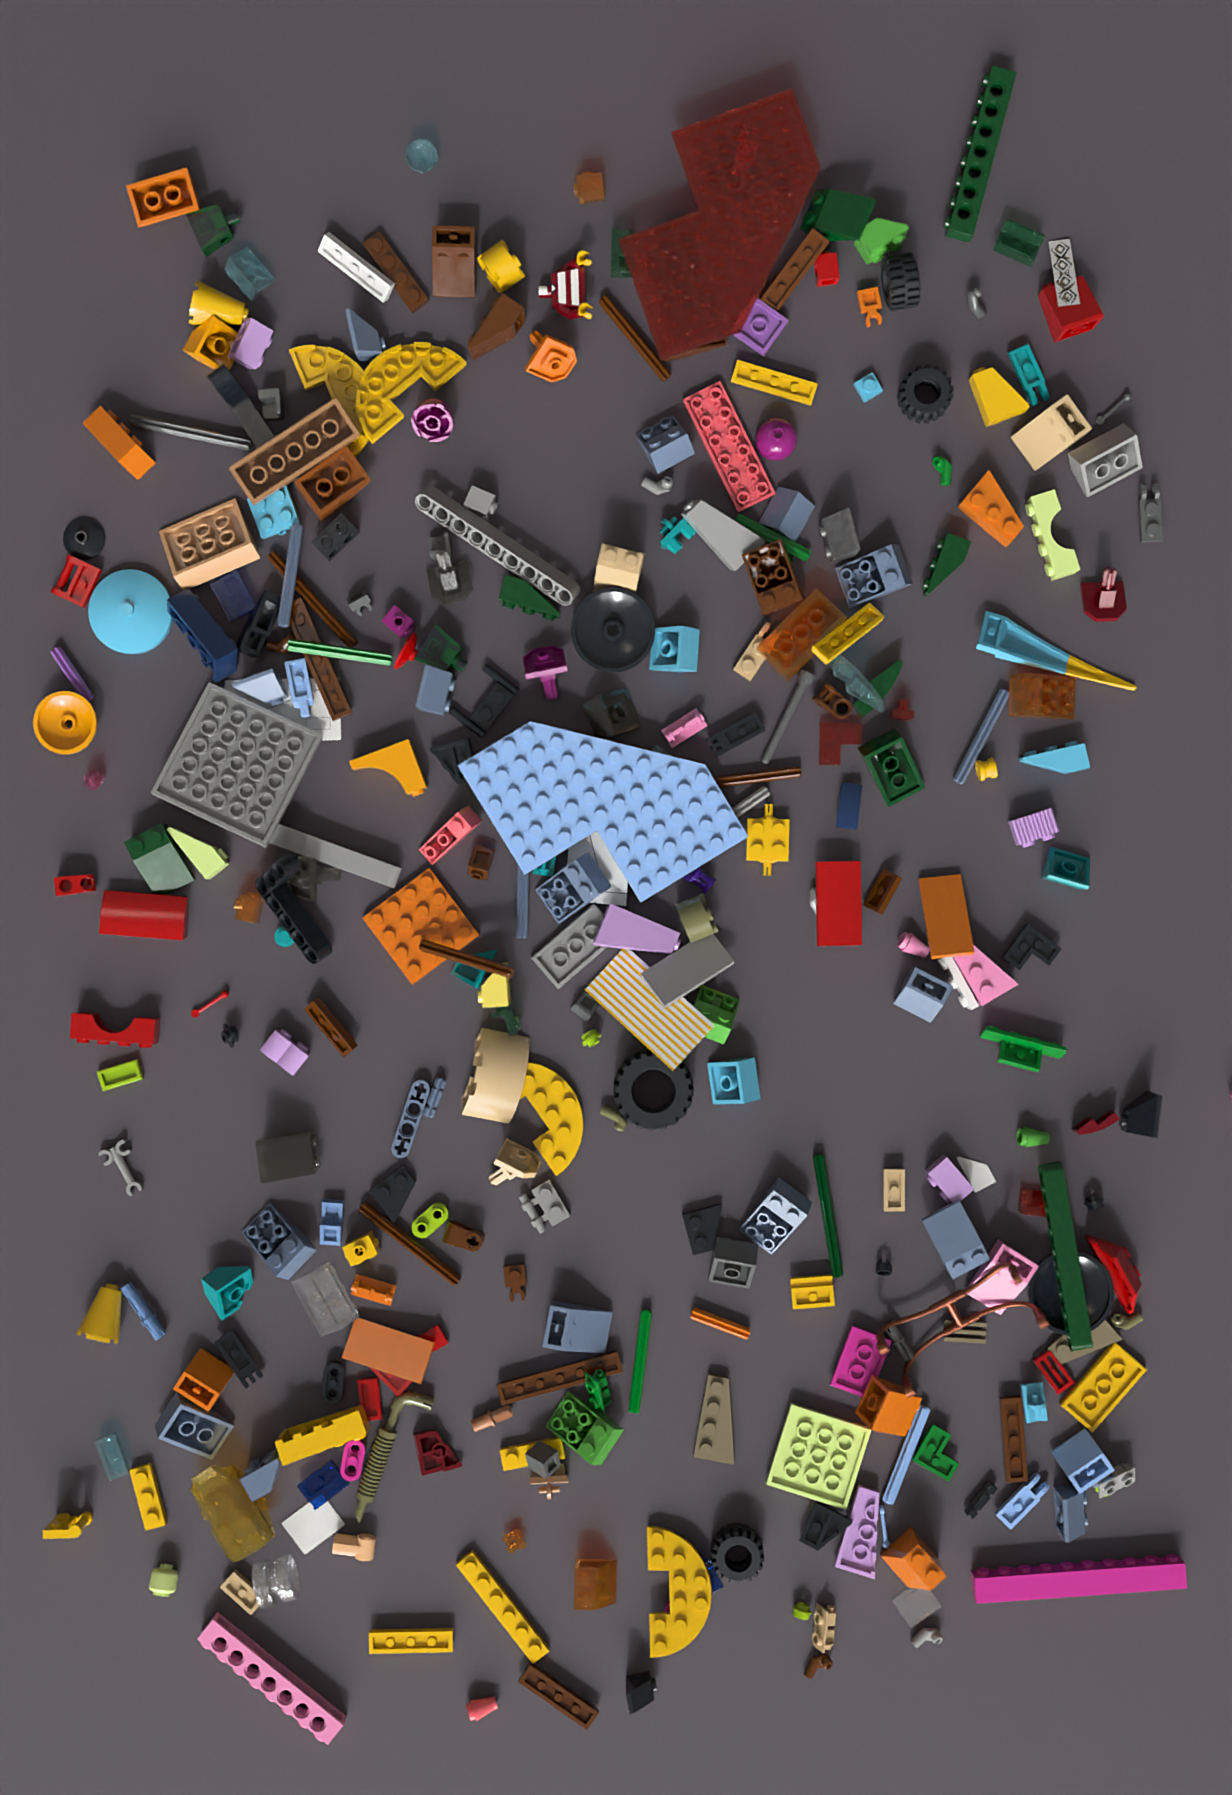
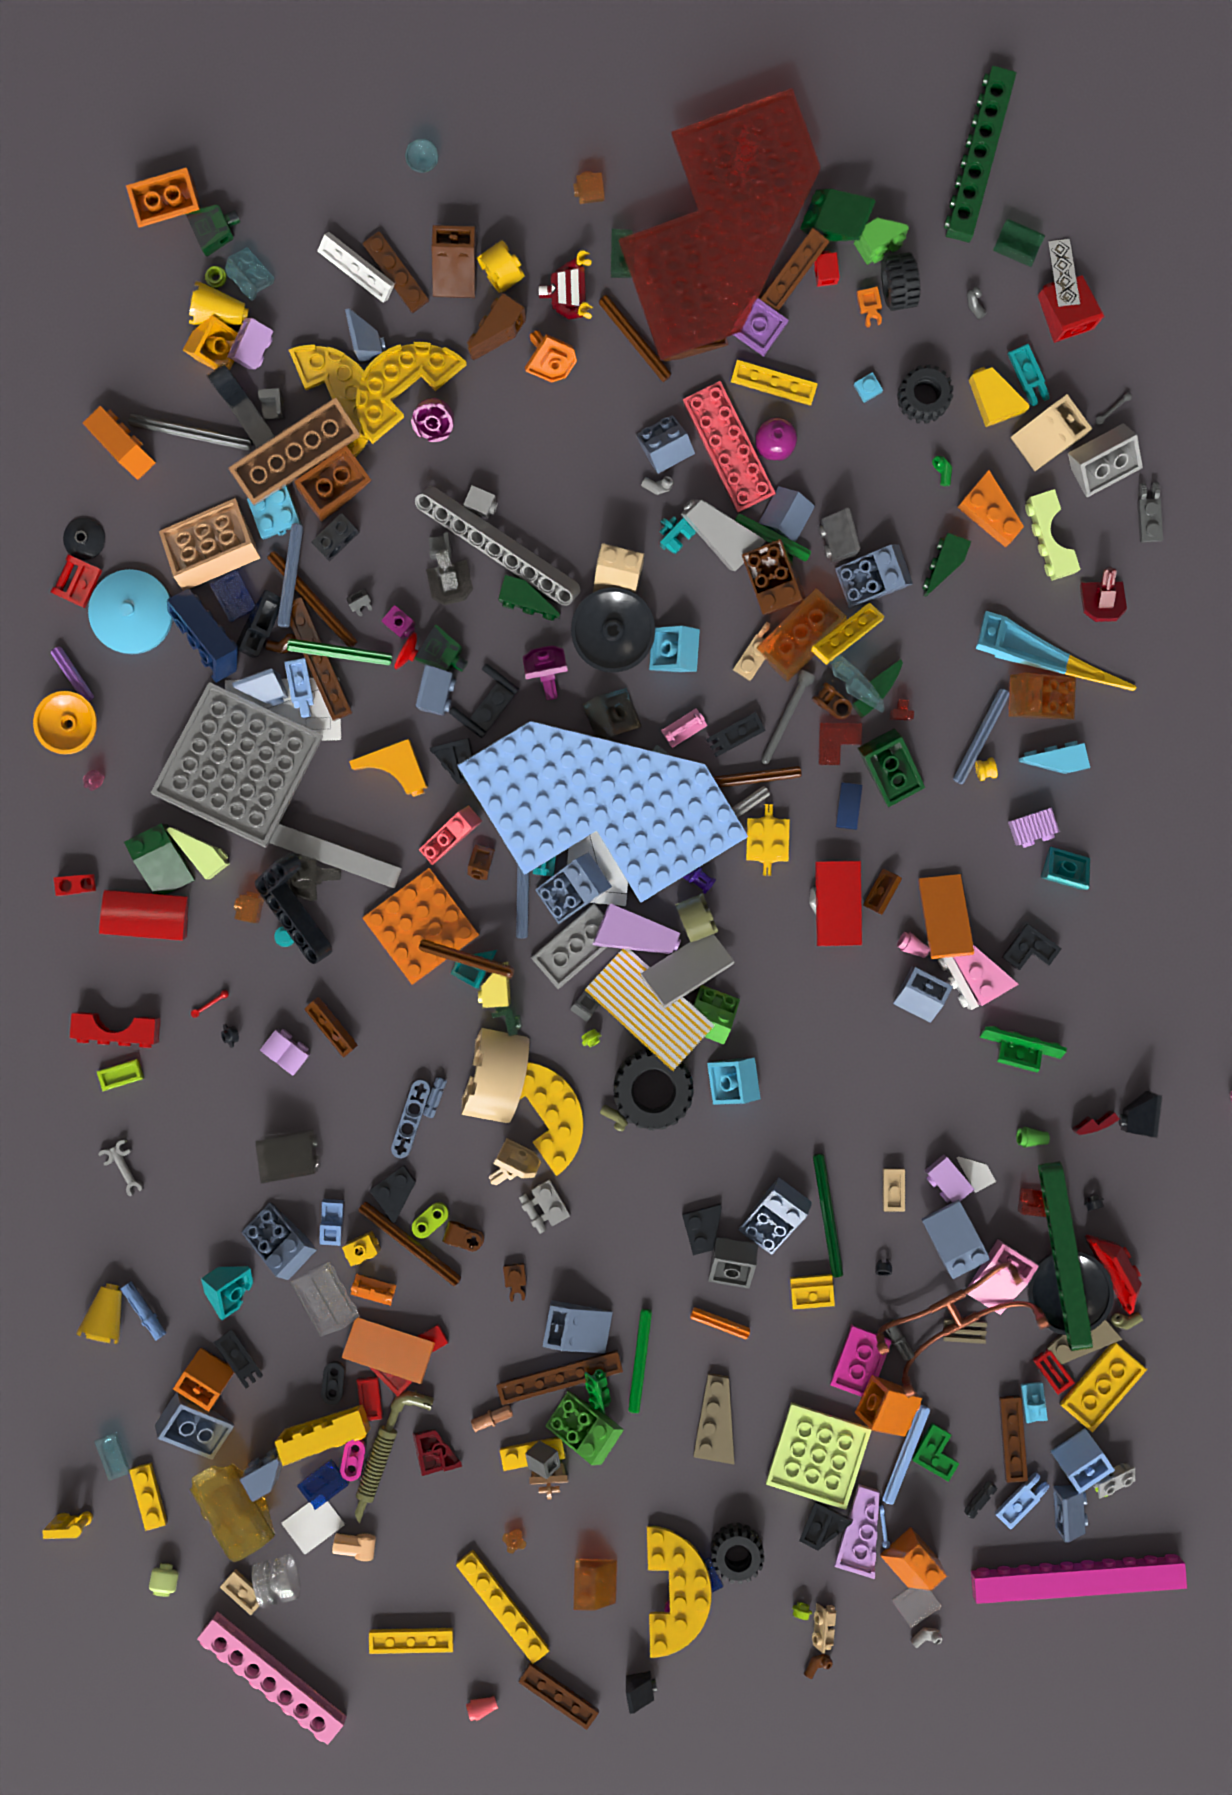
none -> lime plate [205,266,227,288]

